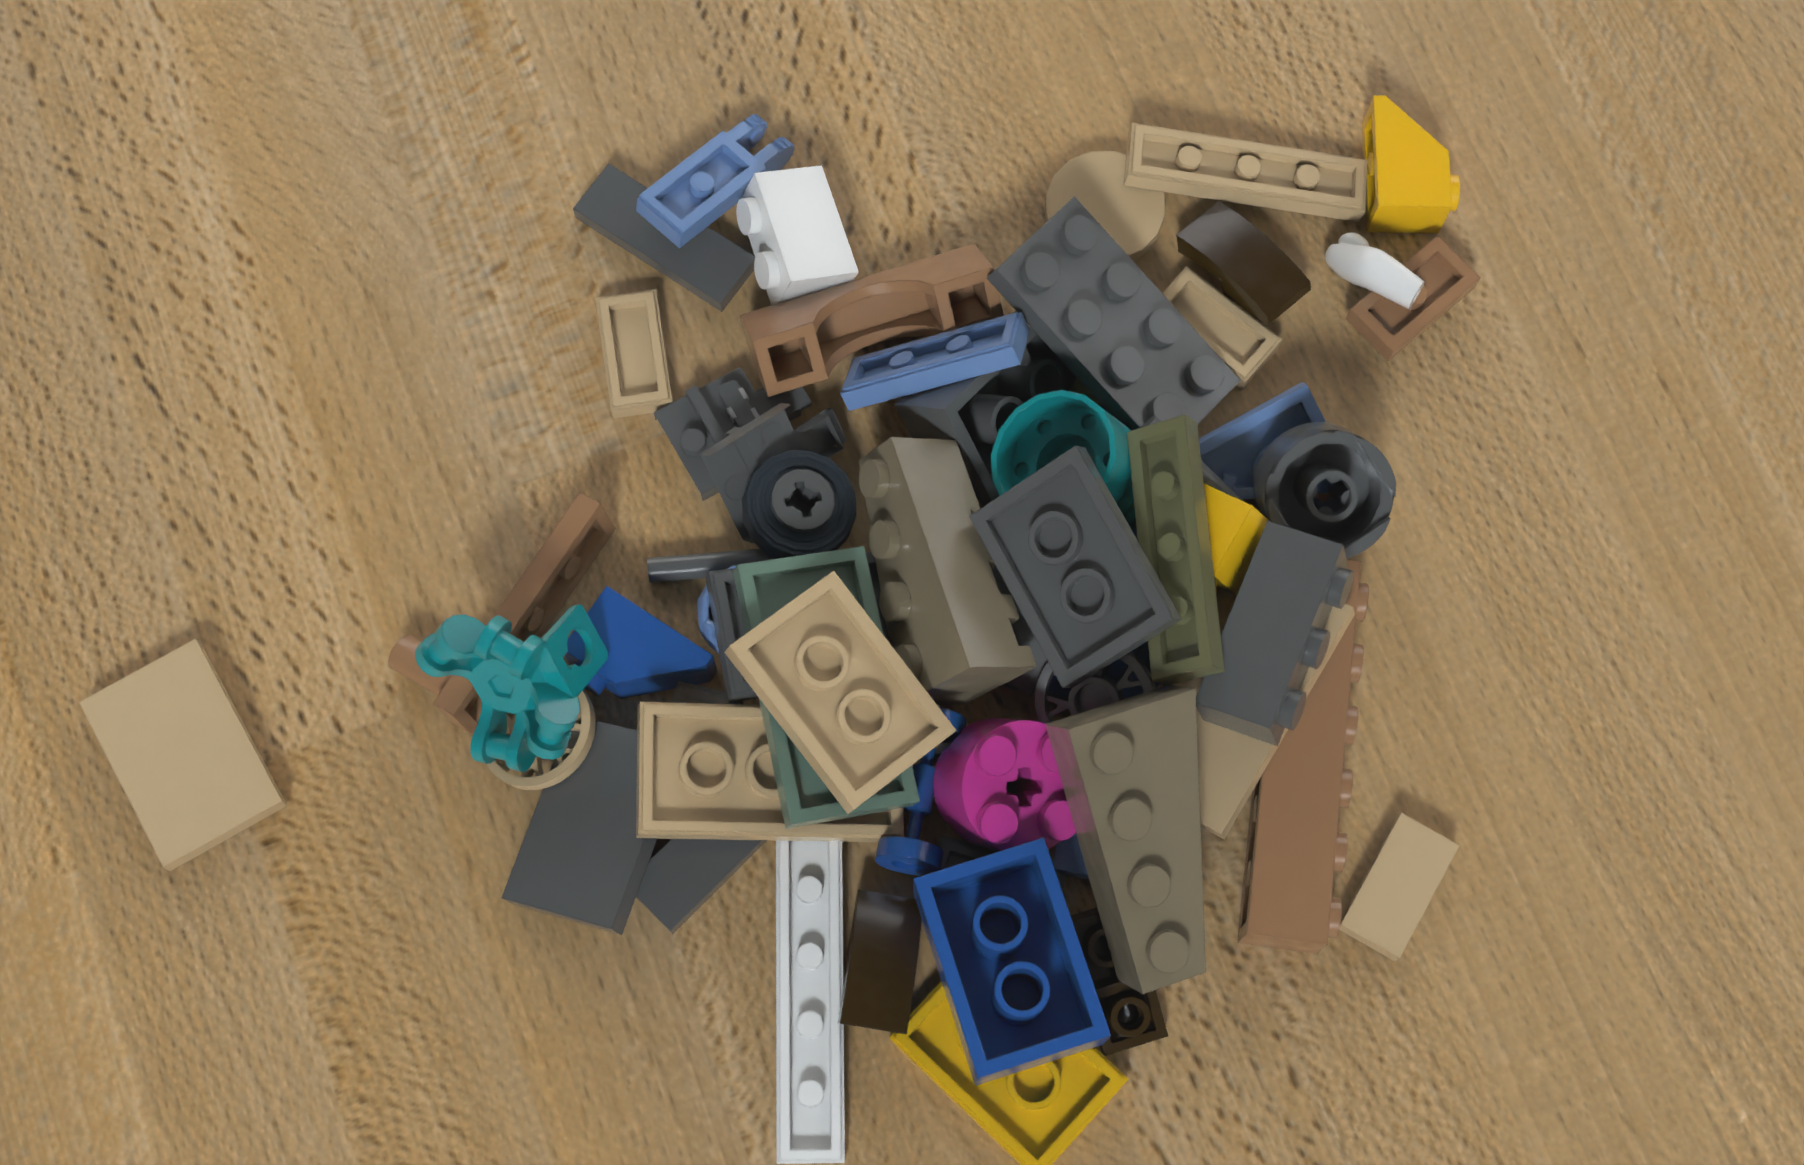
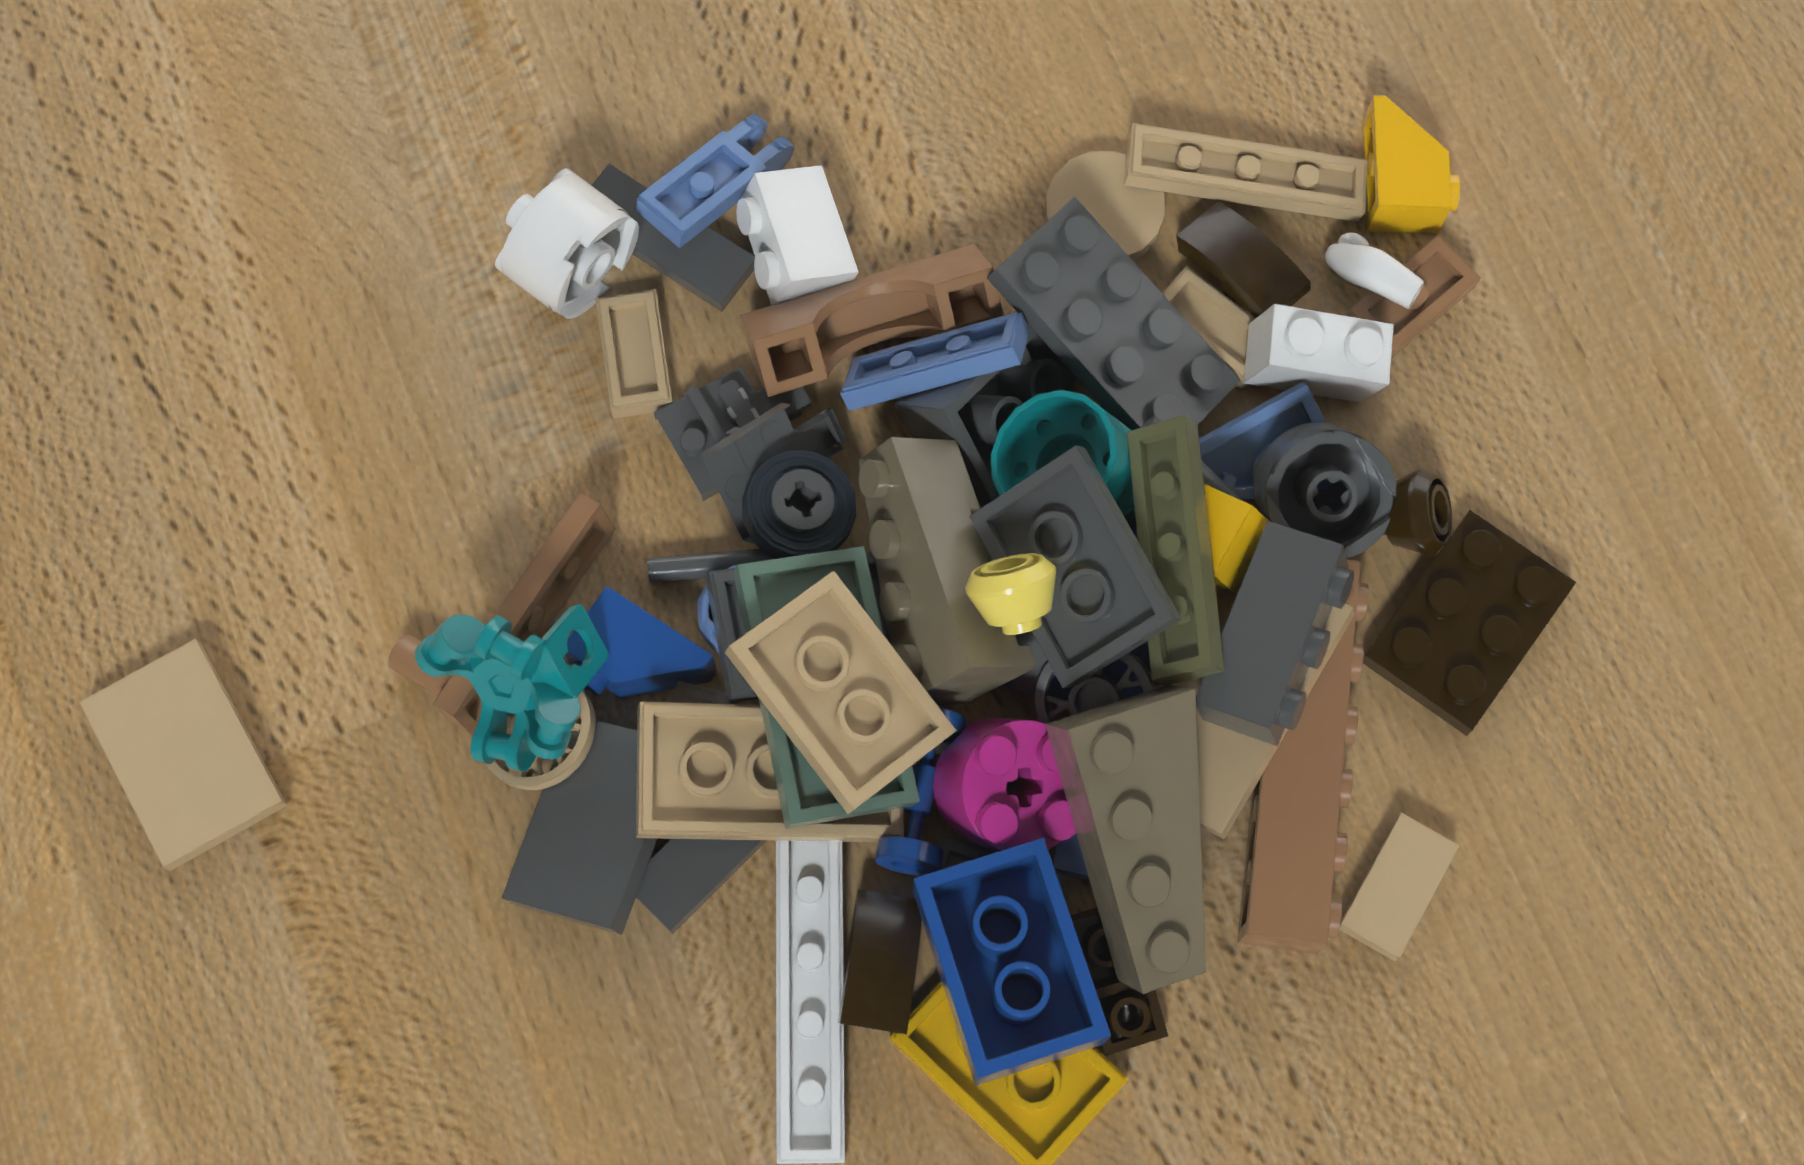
none -> white brick [495,168,639,319]
none -> light yellow cone [965,553,1057,635]
none -> white brick [1244,304,1394,403]
none -> dark brown plate [1363,510,1576,736]
none -> dark brown cone [1383,468,1452,555]

